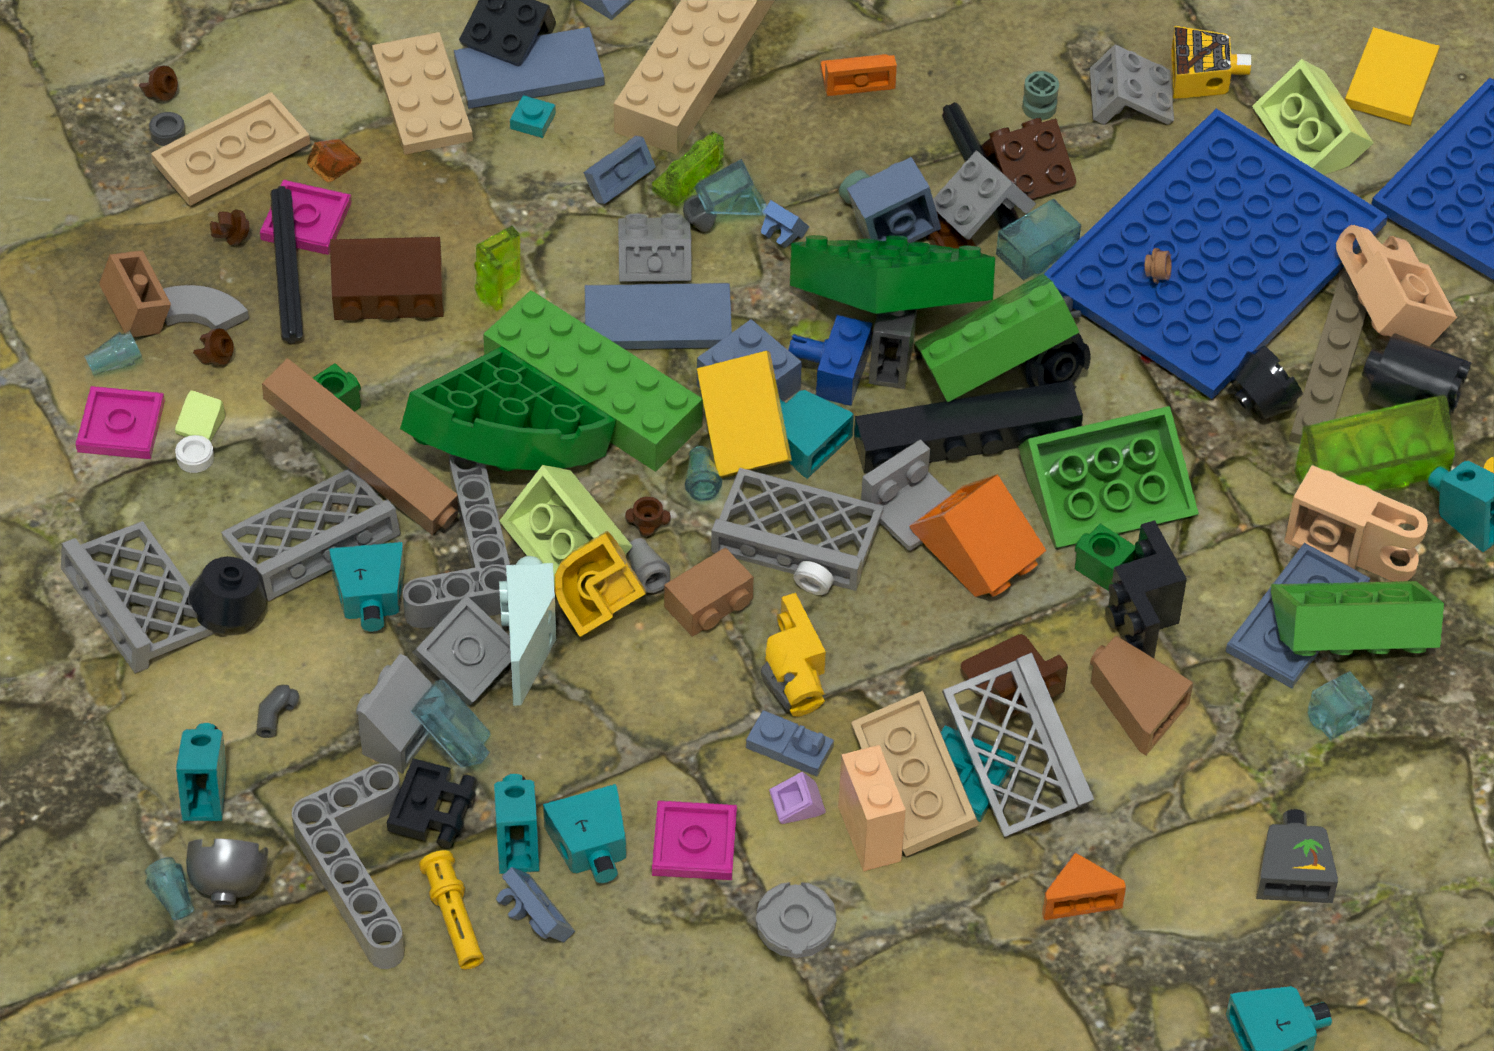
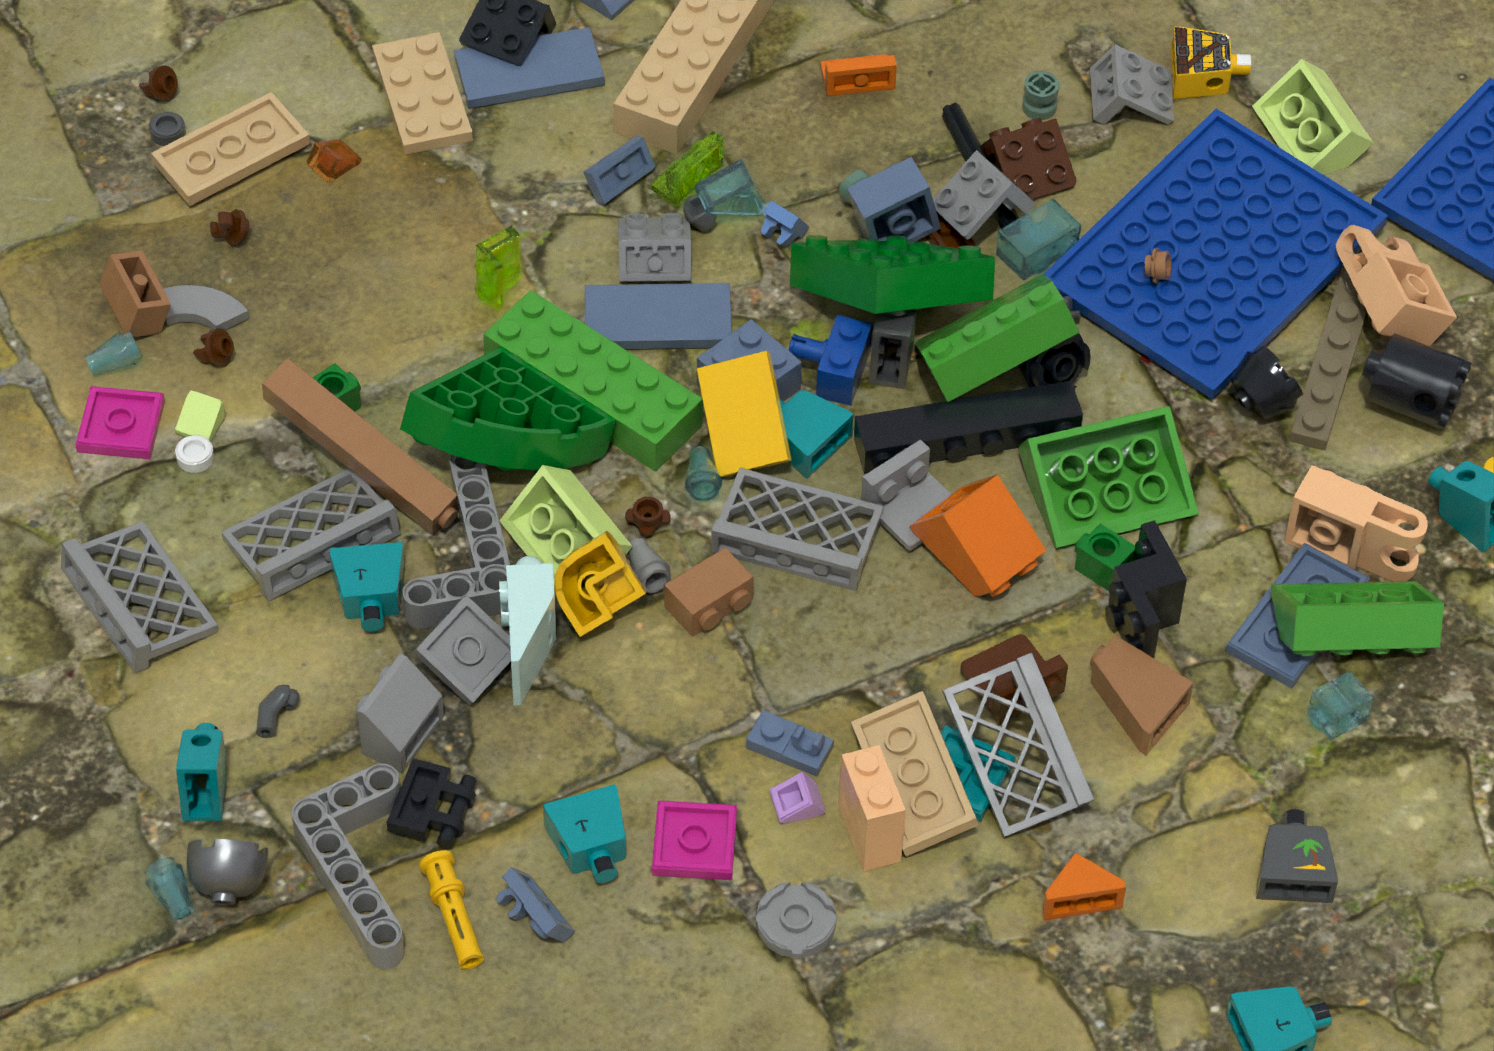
black cone [189,556,266,634] -> none
dark pink tile [260,180,352,255] -> none
black axle [270,186,303,344] -> none
reddish brown slope [330,237,444,321] -> none
clear light blue panel [410,679,491,767] -> none
teal torso [494,774,539,874] -> none
teal plate [510,95,556,138] -> none
yellow plate [761,593,826,717] -> none
white tile [793,561,834,595] -> none
clear neon green slope [1294,395,1455,492] -> none
yellow tile [1345,27,1440,126] -> none

